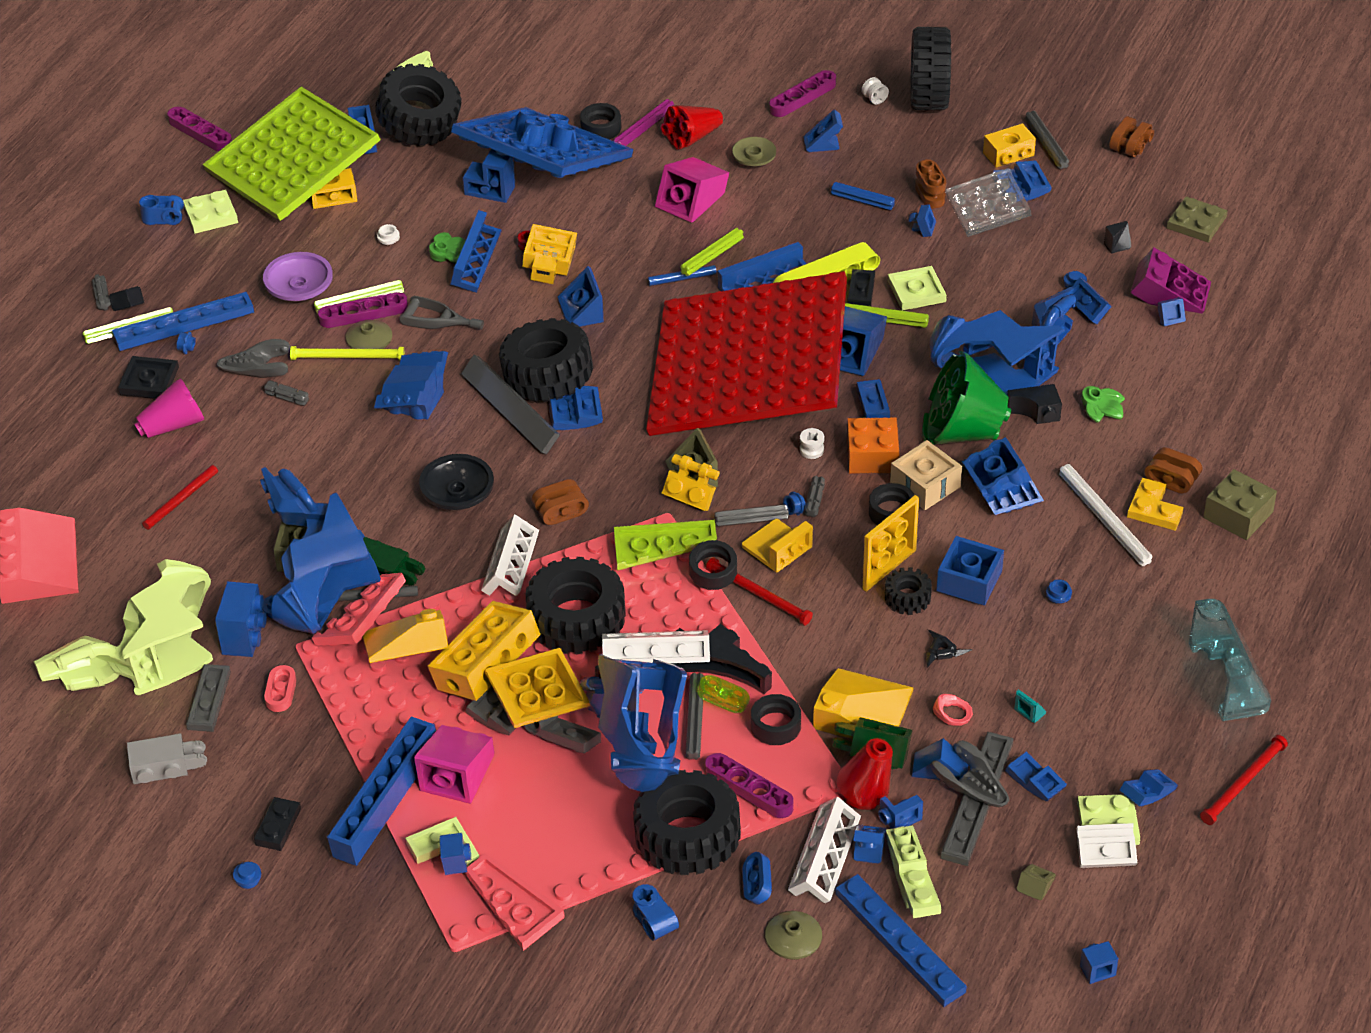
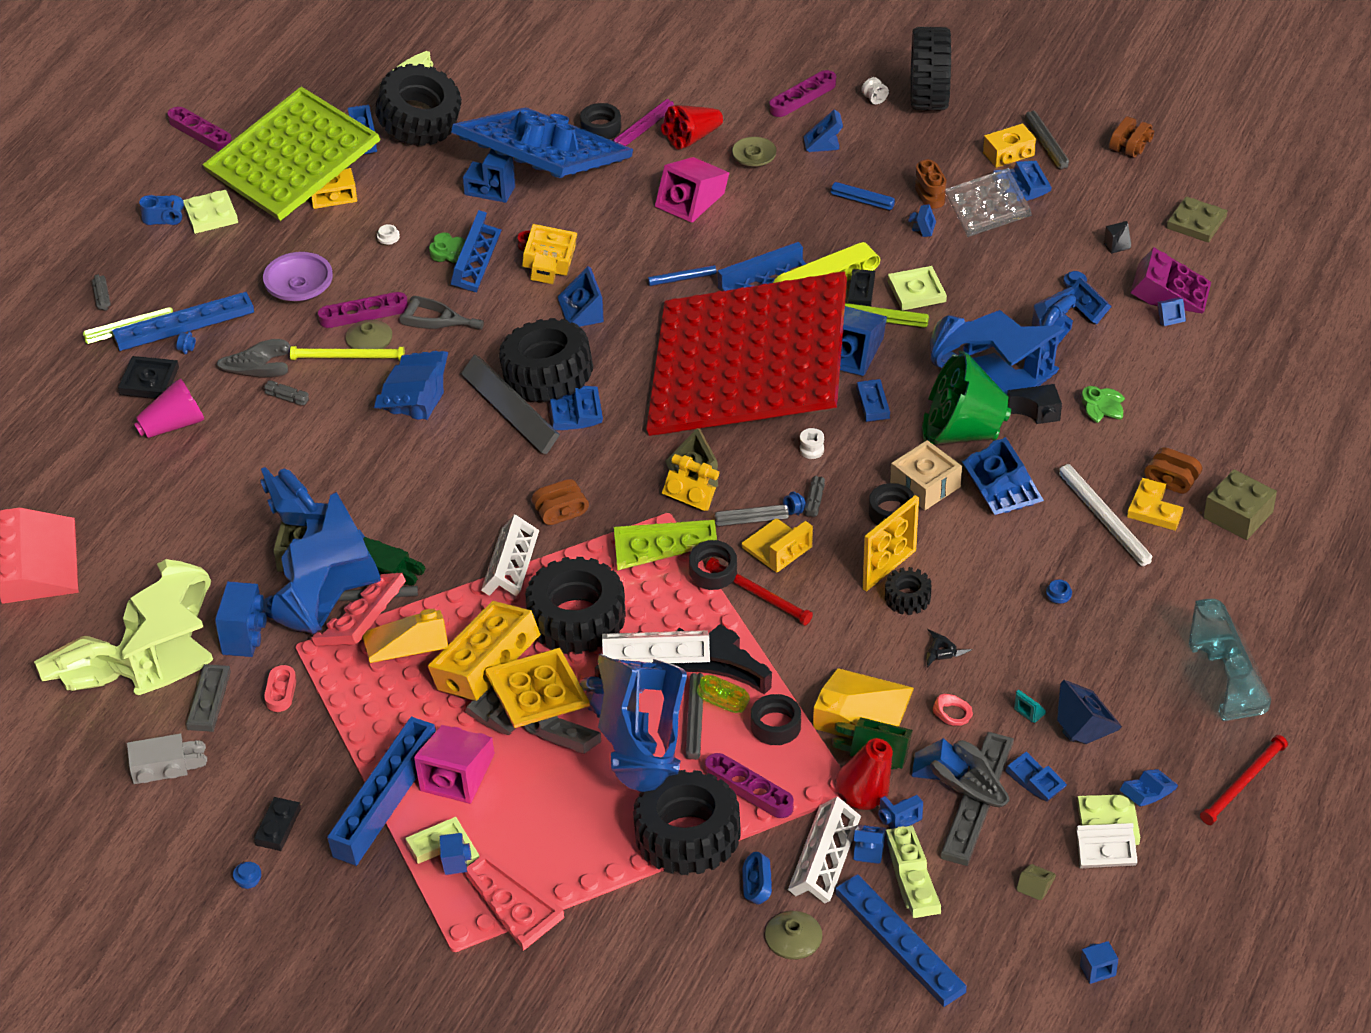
black slope [109,286,144,311] -> none
red bar [142,465,218,530] -> none
axle [314,280,404,314] -> none
black dish [419,454,494,510] -> none
blue piece [633,884,679,941] -> none
lime axle [680,228,744,276] -> none
orange brick [847,417,899,474] -> none
blue brick [937,536,1004,606] -> none
none -> dark blue slope [1057,680,1122,744]

